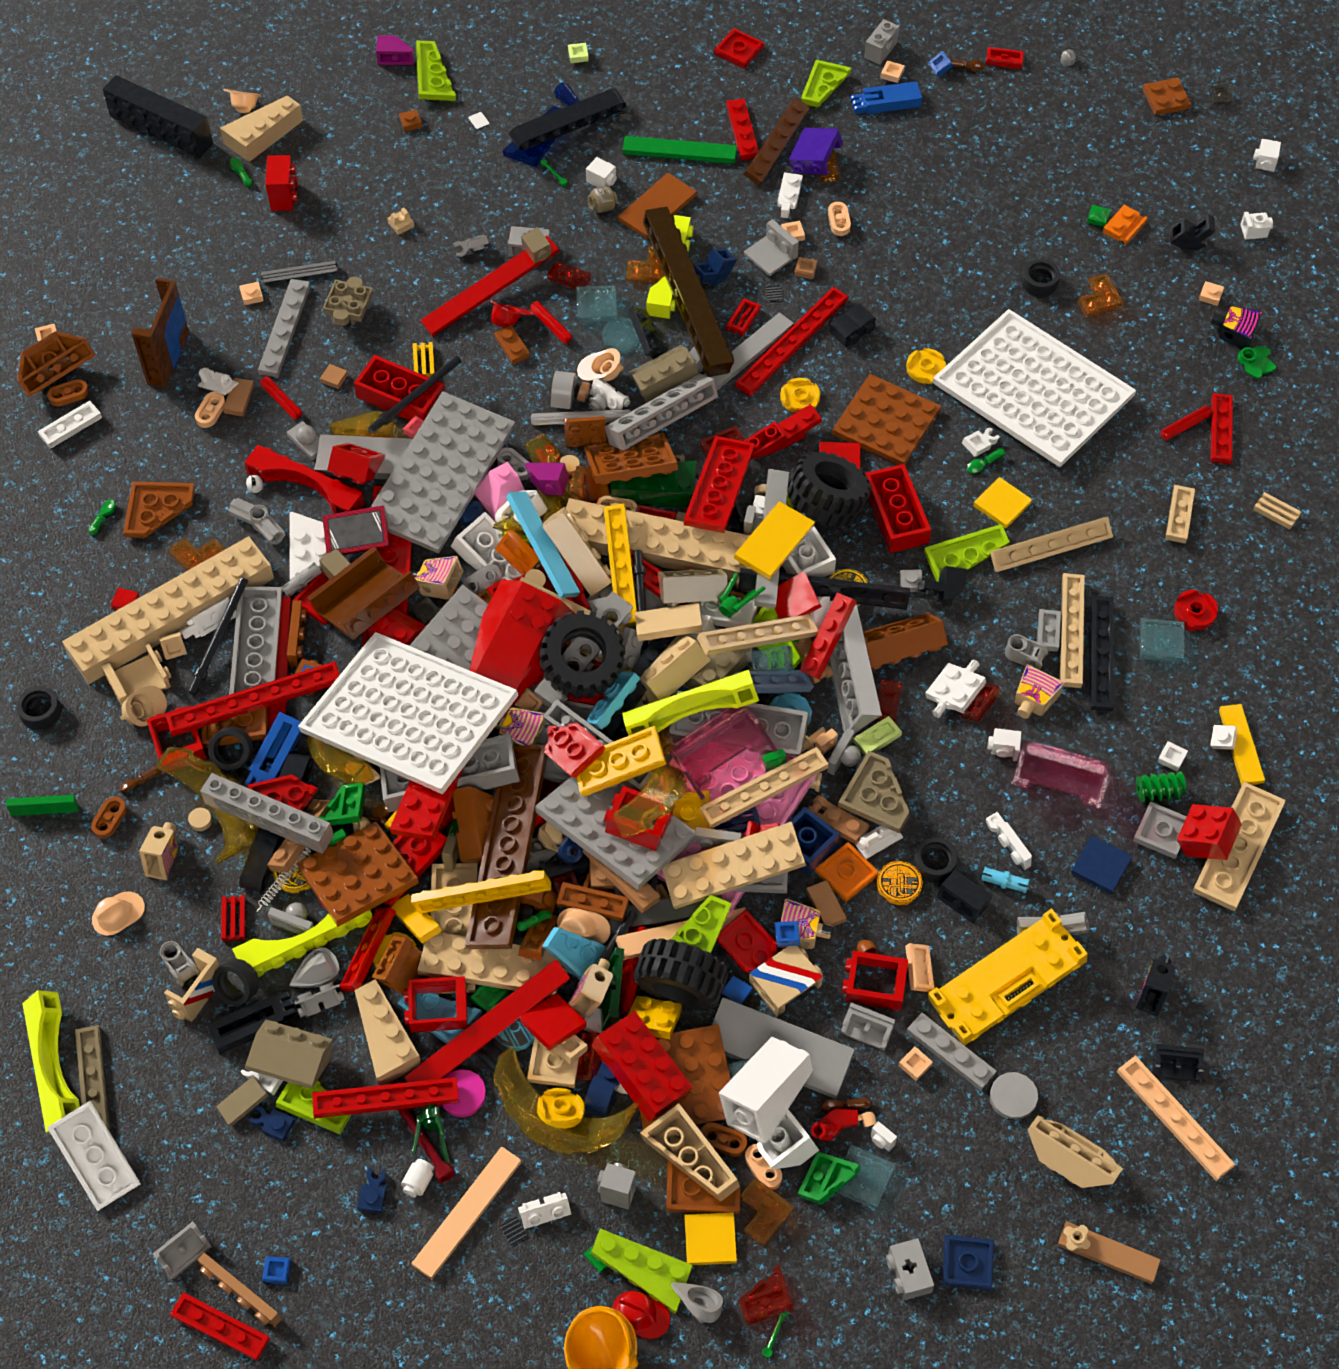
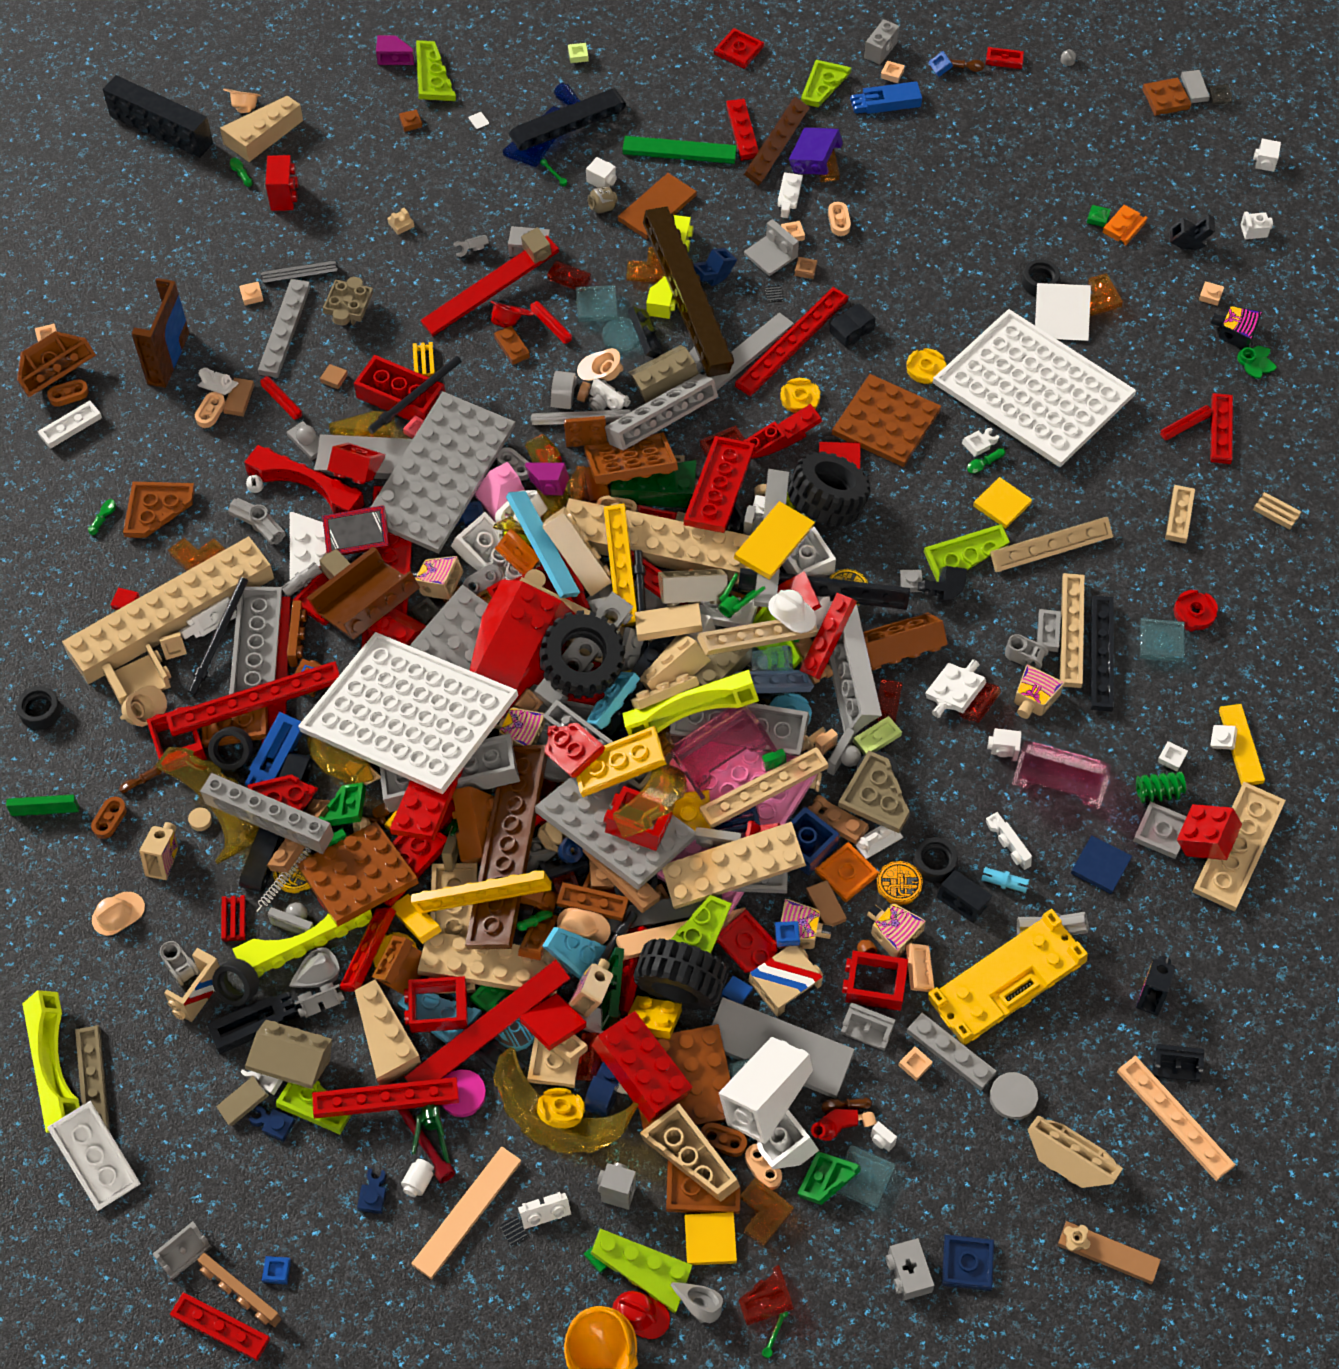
tan tile [559,455,580,476] -> none
red tile [726,298,761,337] -> none
red brick [865,464,931,553] -> none
none -> tan plate [631,674,700,709]
none -> white piece [768,590,816,633]
none -> torso [867,904,926,958]
none -> white sticker [1035,283,1091,341]
none -> light grey tile [1181,70,1210,103]

